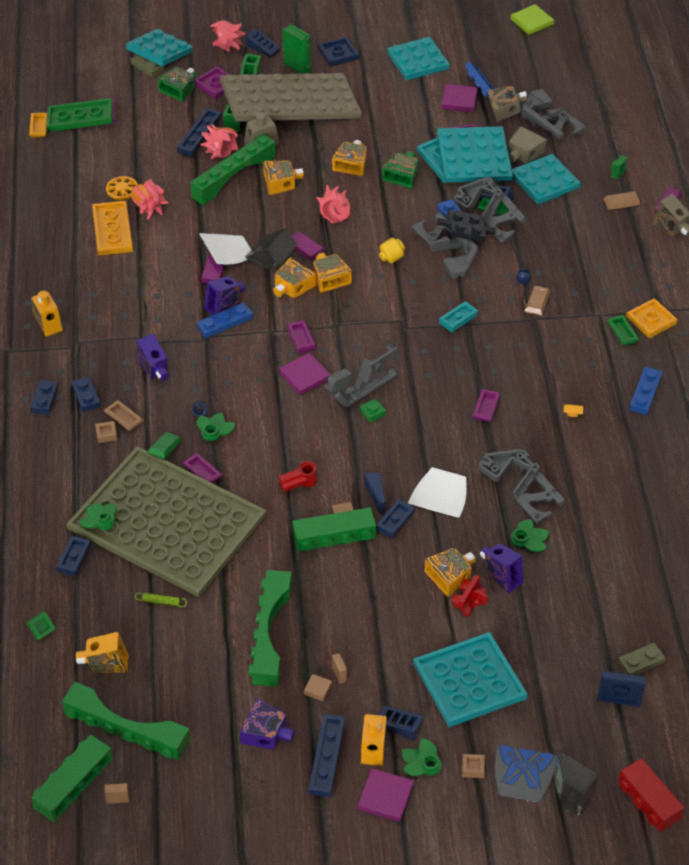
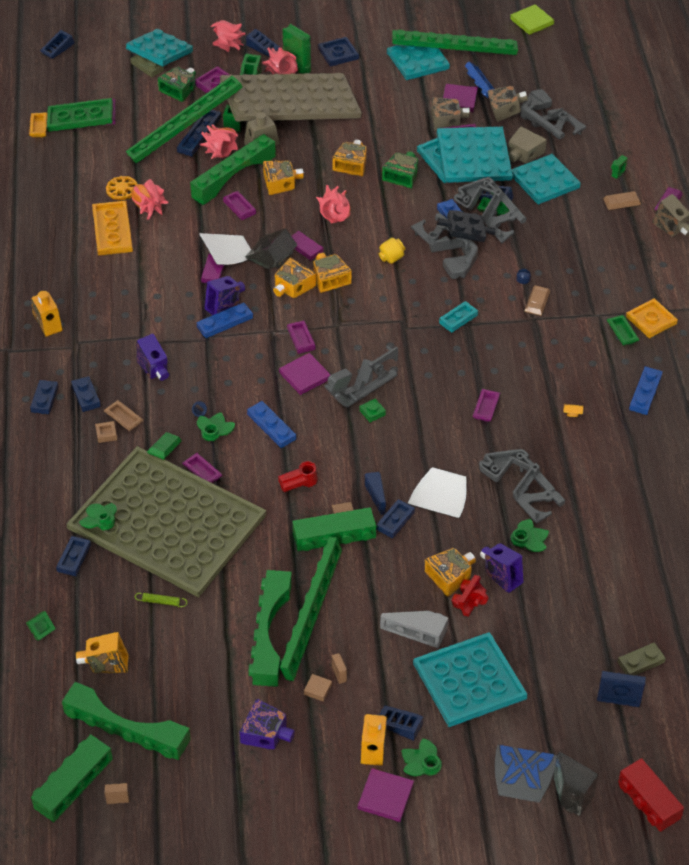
dark blue plate [309,714,345,797] -> none
medium nougat tile [462,754,485,778] -> none
none -> dark blue slope [40,30,75,59]
none -> green plate [126,75,243,164]
none -> magenta tile [223,191,256,220]
none -> blue plate [247,401,296,448]
none -> coral hair [262,48,298,74]
none -> green plate [280,537,342,681]
none -> light grey slope [380,611,448,649]
none -> green plate [392,30,518,55]
none -> dark tan torso [431,98,469,130]

